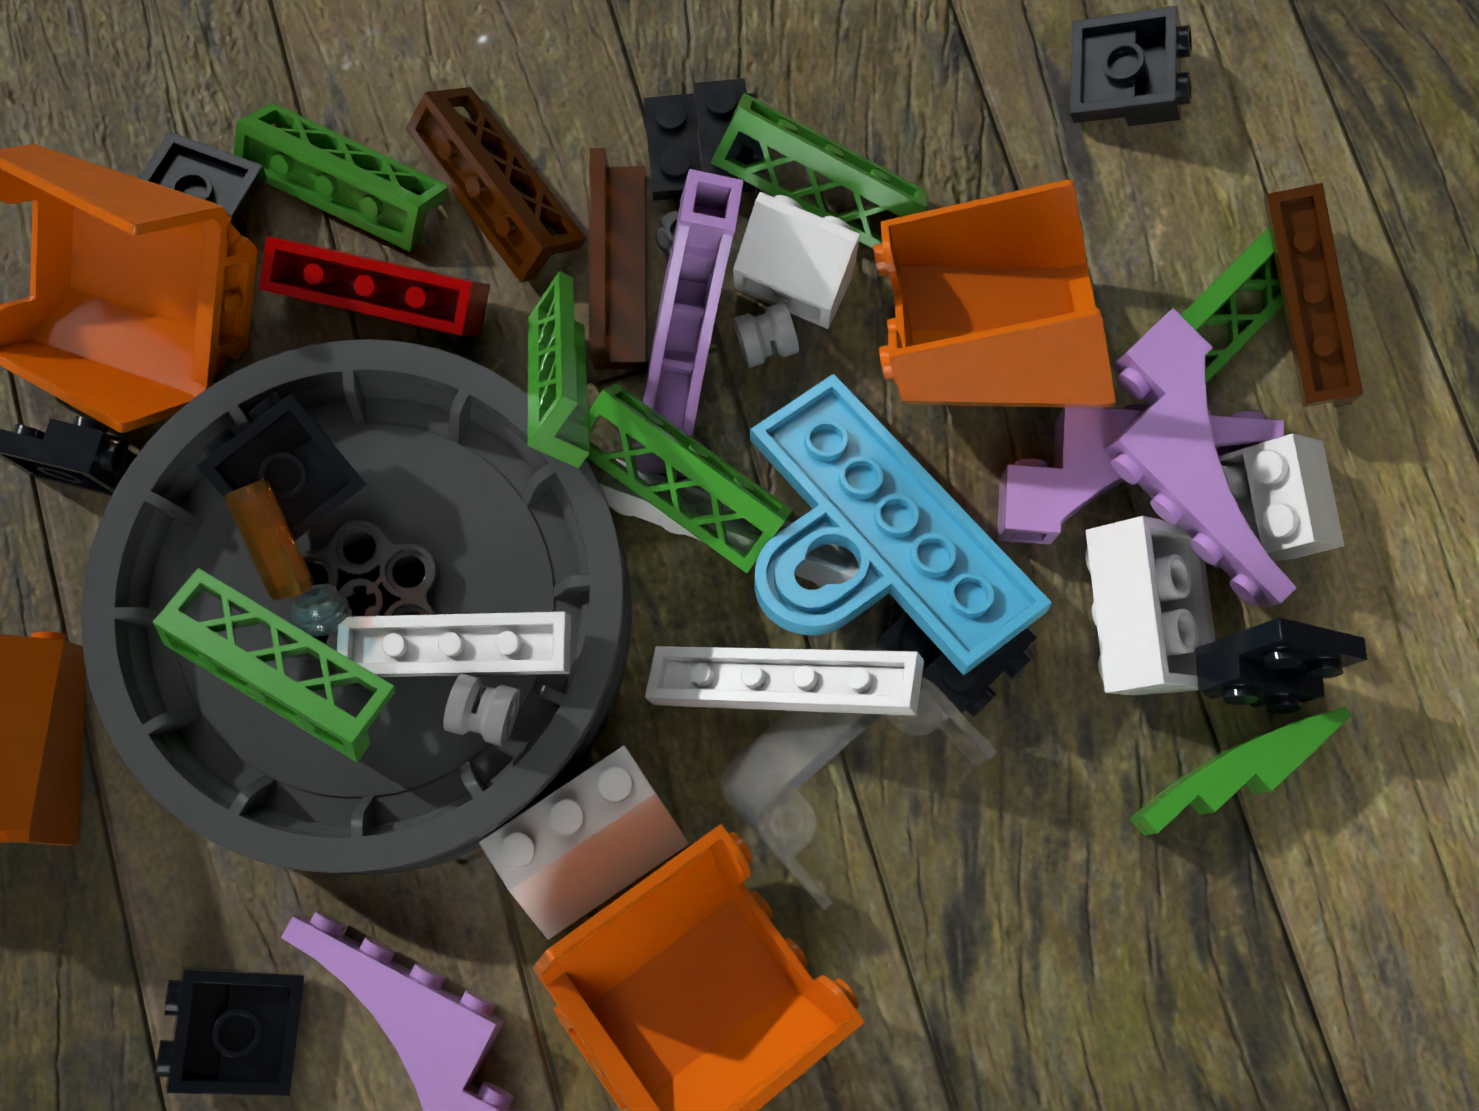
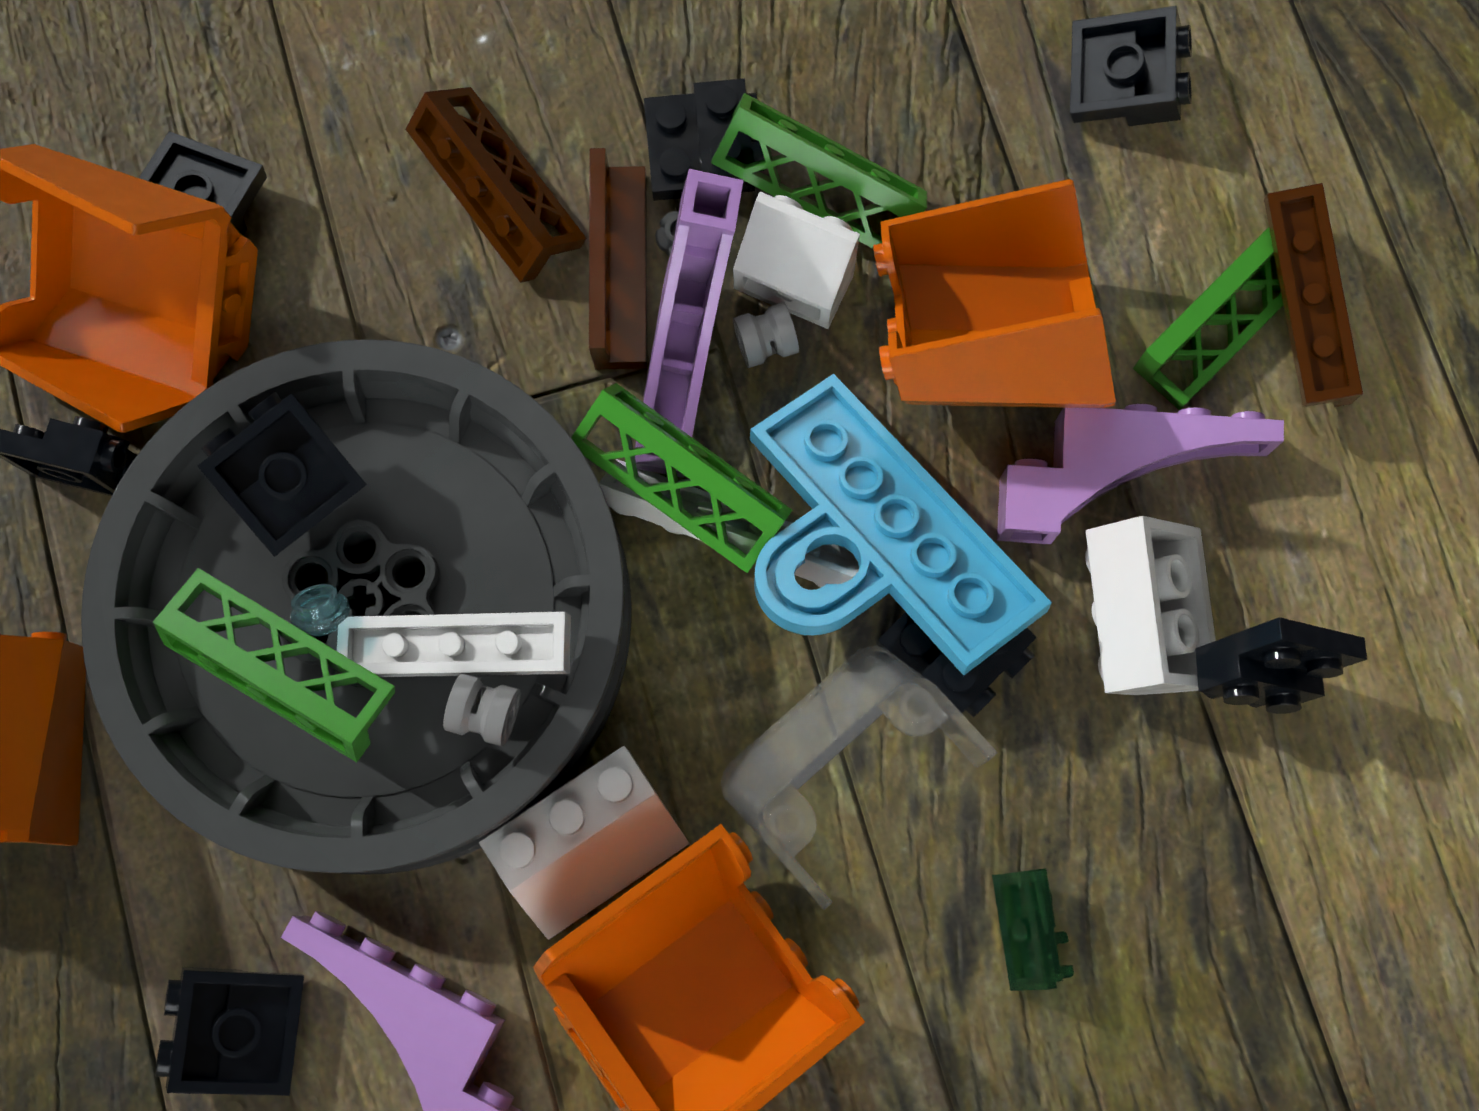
clear orange slope [225,478,314,600] -> none
bright green fence [233,103,449,252] -> none
red brick [258,236,490,336] -> none
bright green fence [527,271,590,468] -> none
white plate [645,646,924,716] -> none
lavender arch [1105,308,1296,608] -> none
bright green slope [1129,707,1352,836] -> none
white slope [1213,433,1345,568] -> none
none -> clear green plate [992,868,1074,991]

